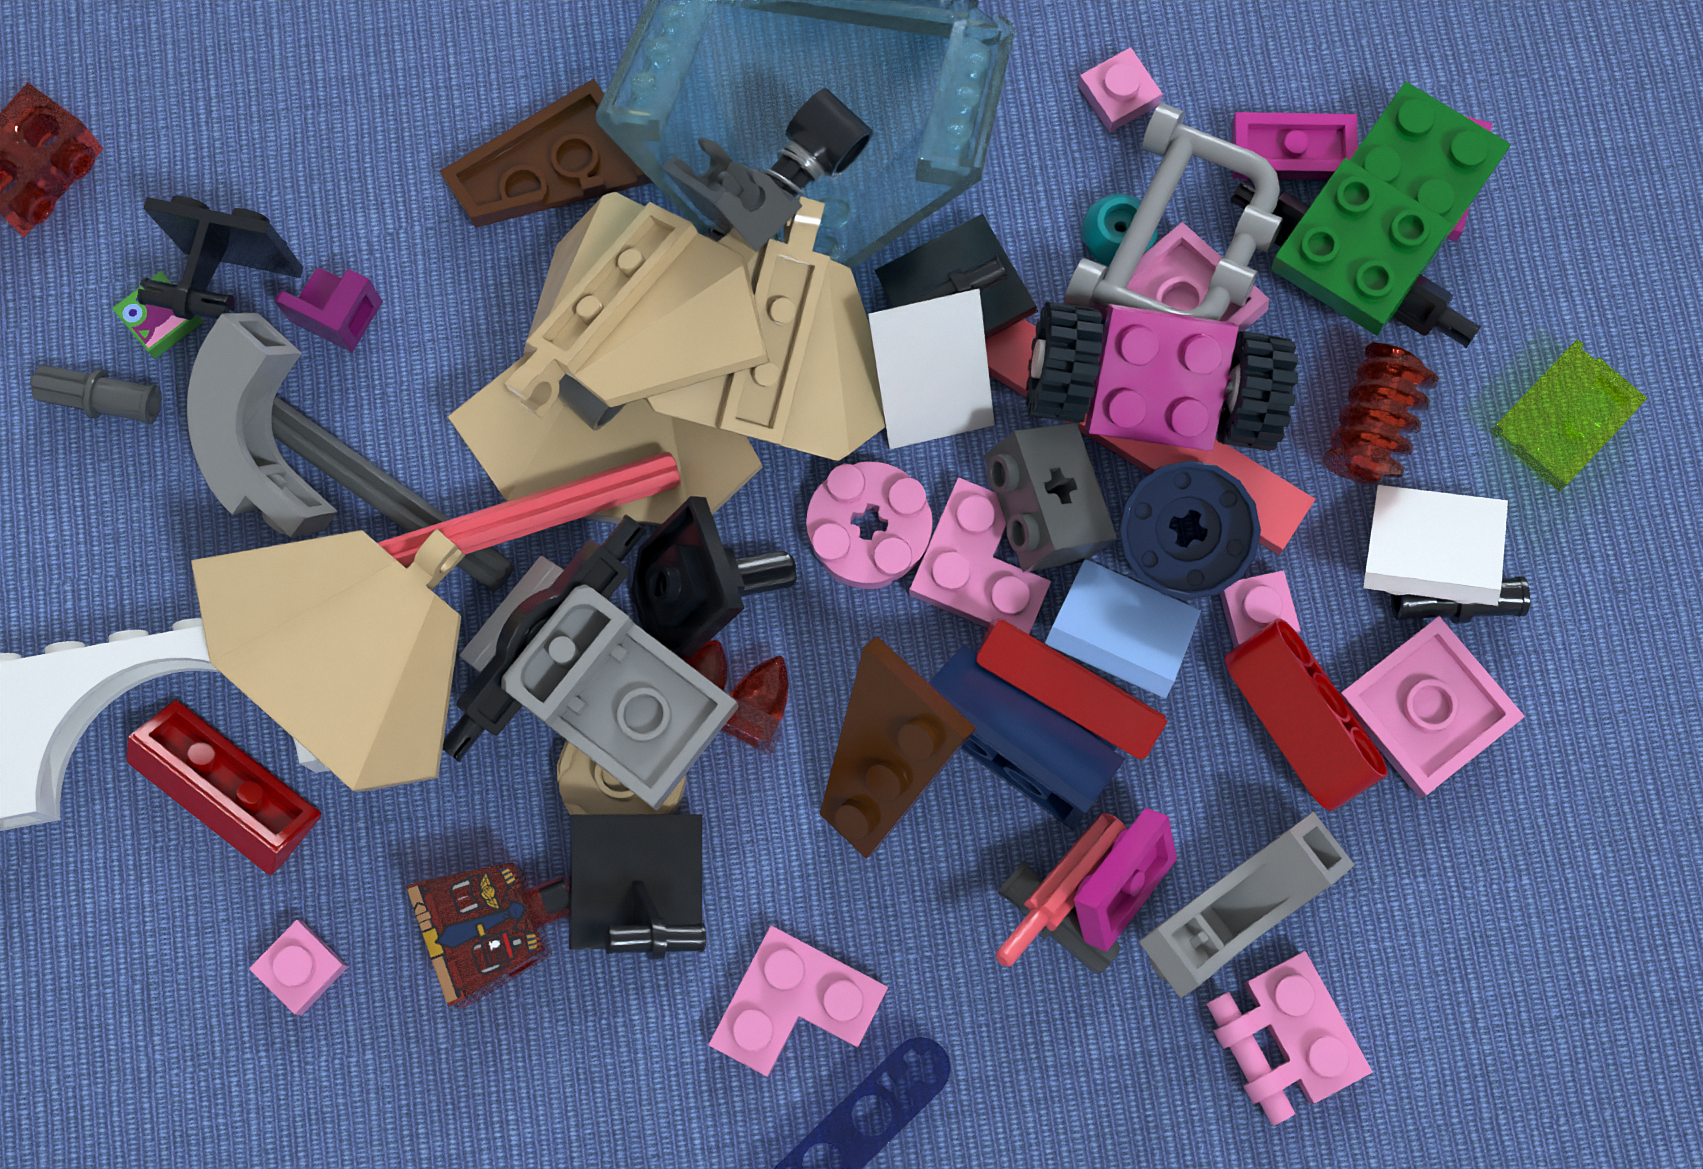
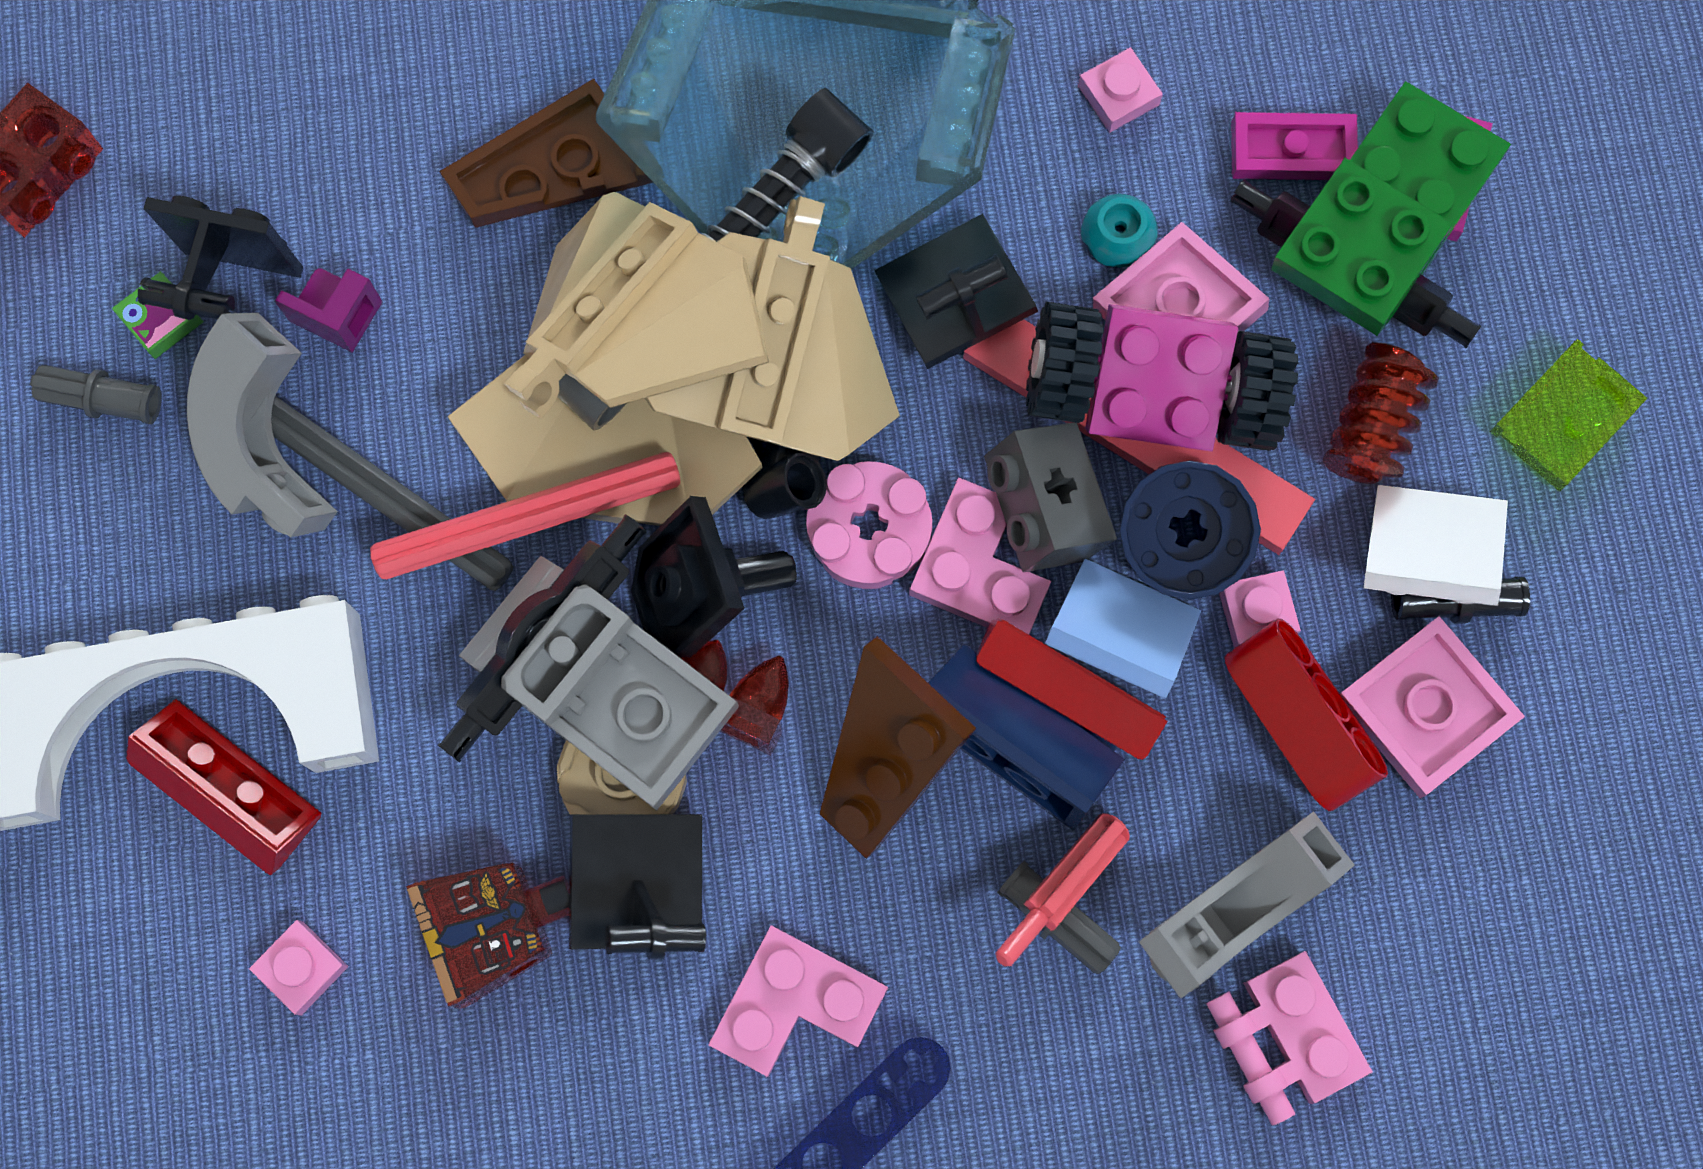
tan panel [191,529,465,792] -> none
dark grey hinge [661,137,802,252] -> none
white sticker [868,289,995,450] -> none
light grey bar [1064,102,1283,320] -> none
dark pink plate [1074,808,1177,952] -> none
none -> black piece [742,442,827,520]

